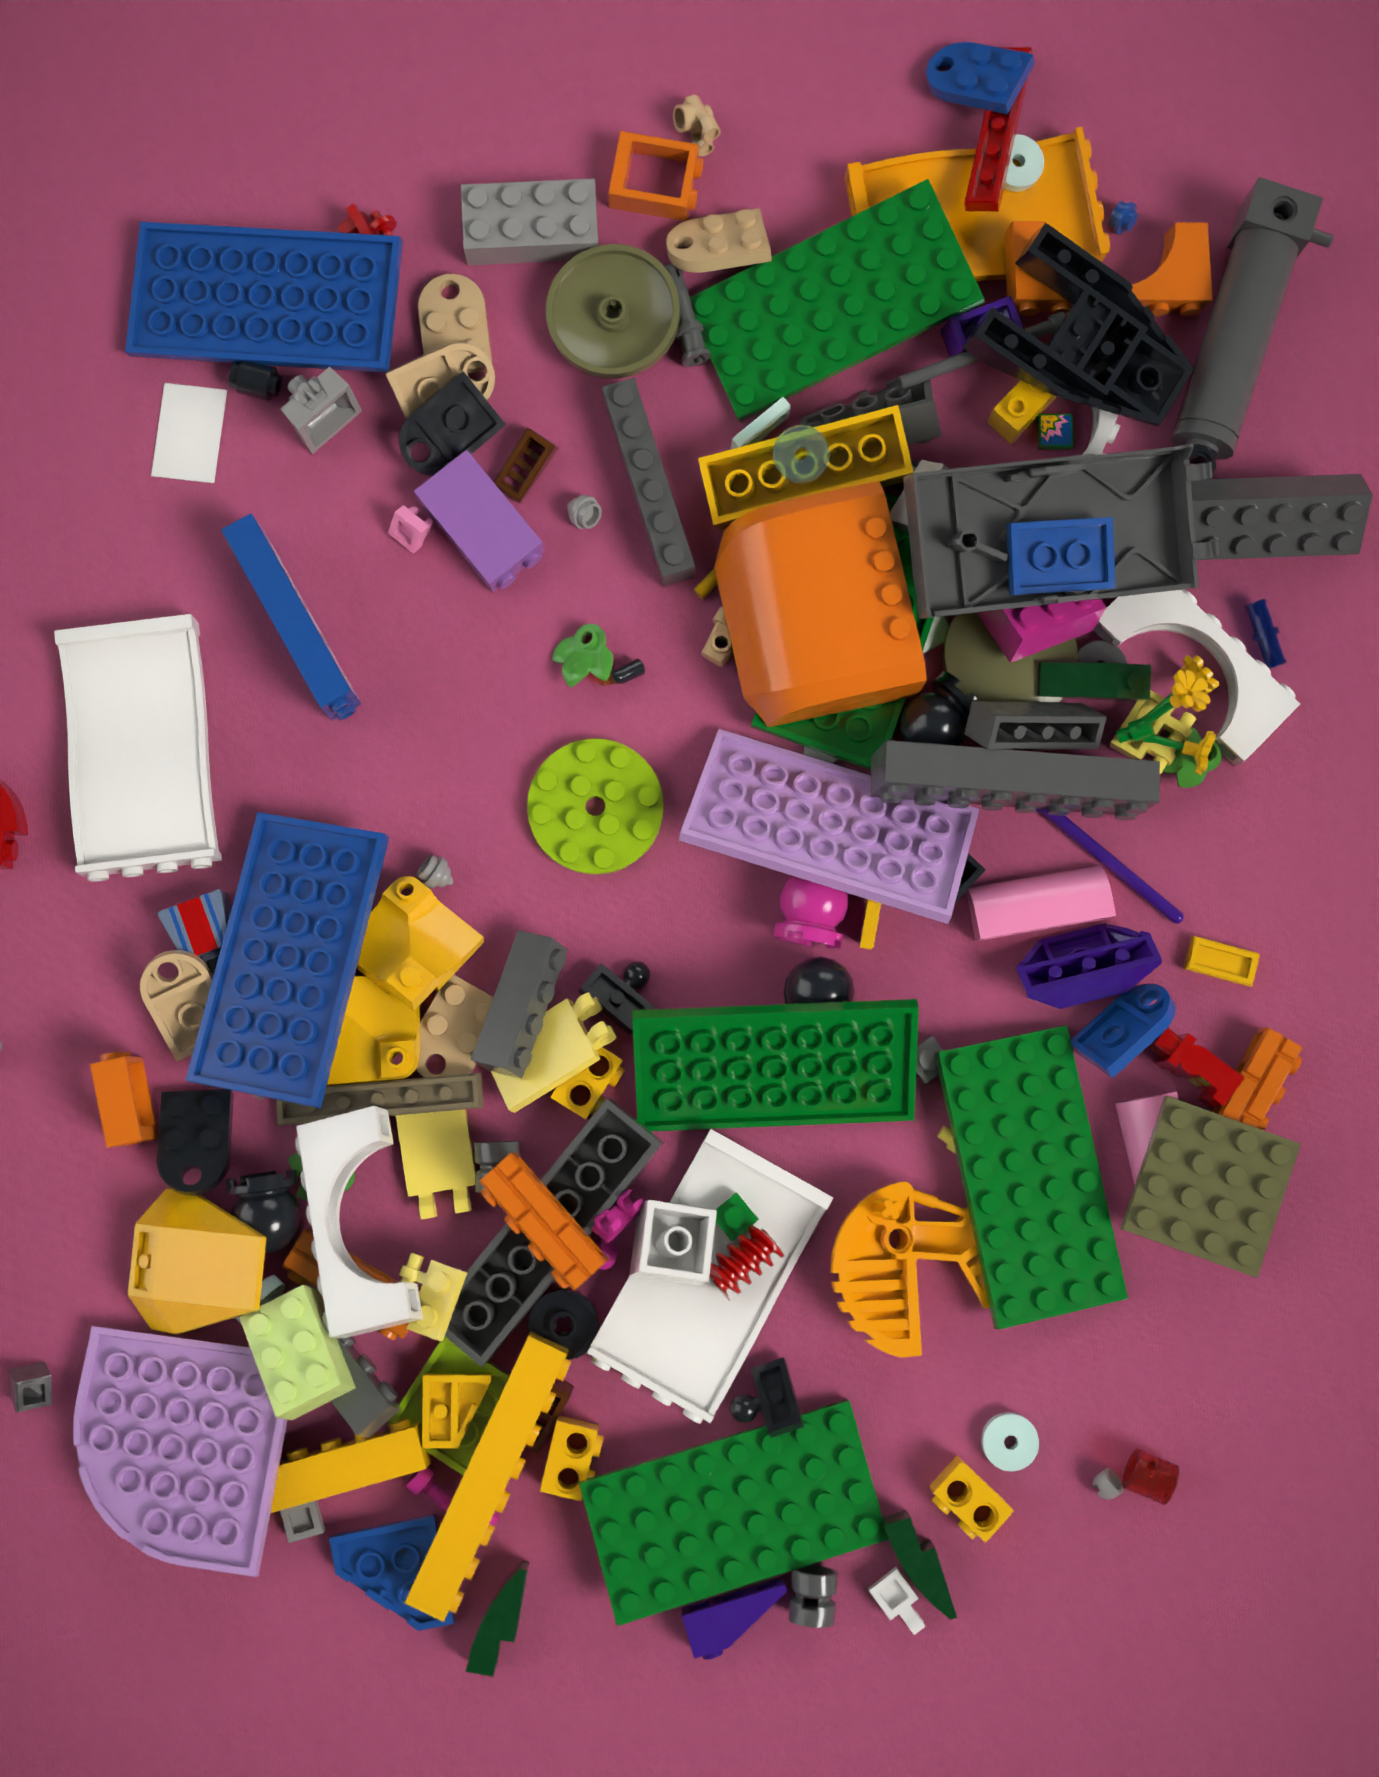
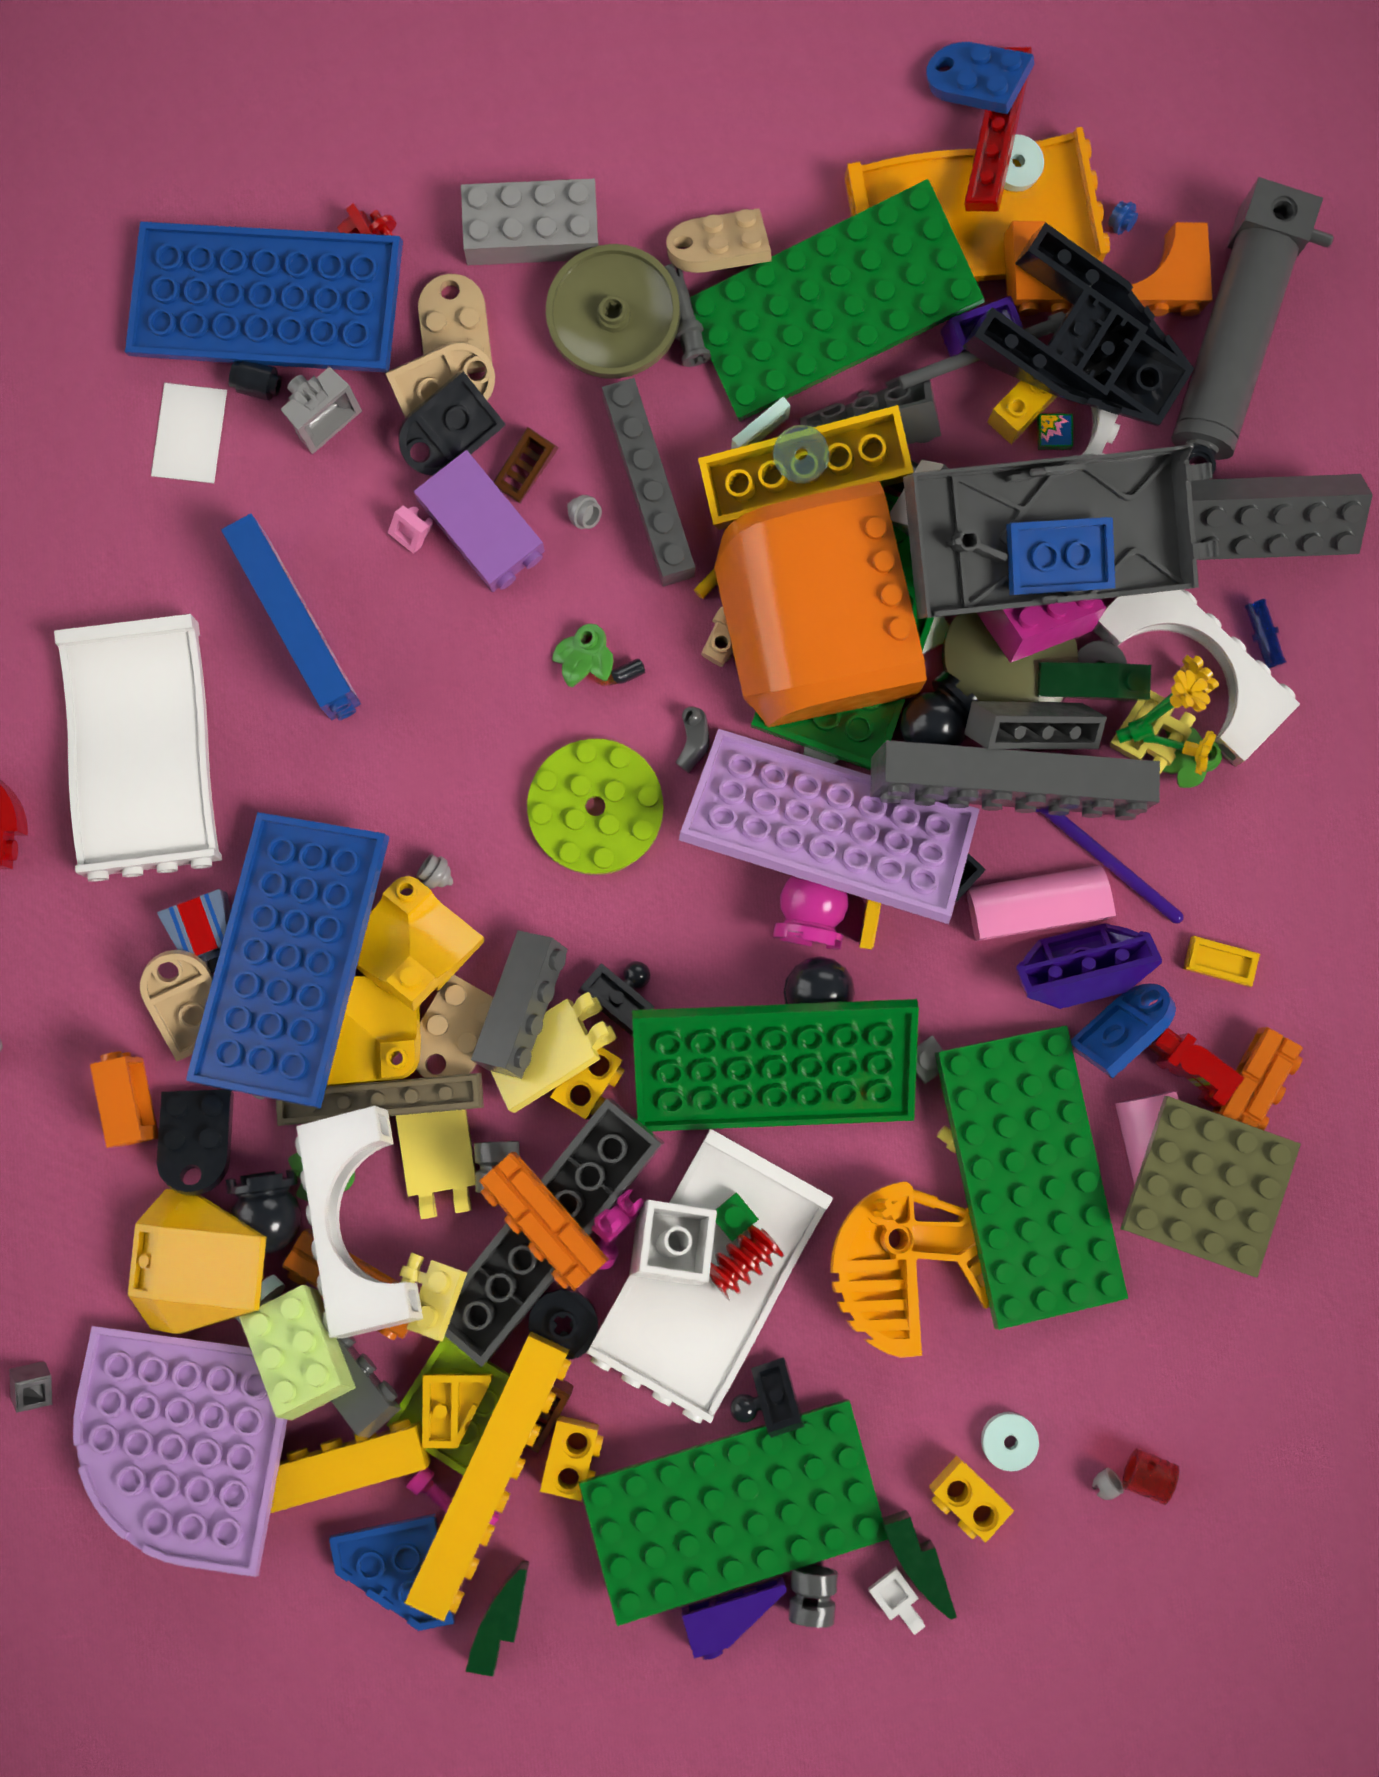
light grey plate [280,1500,325,1543] -> none
orange window [608,131,704,221] -> none
tan plate [673,95,721,156] -> none
none -> dark grey arm [675,706,710,773]

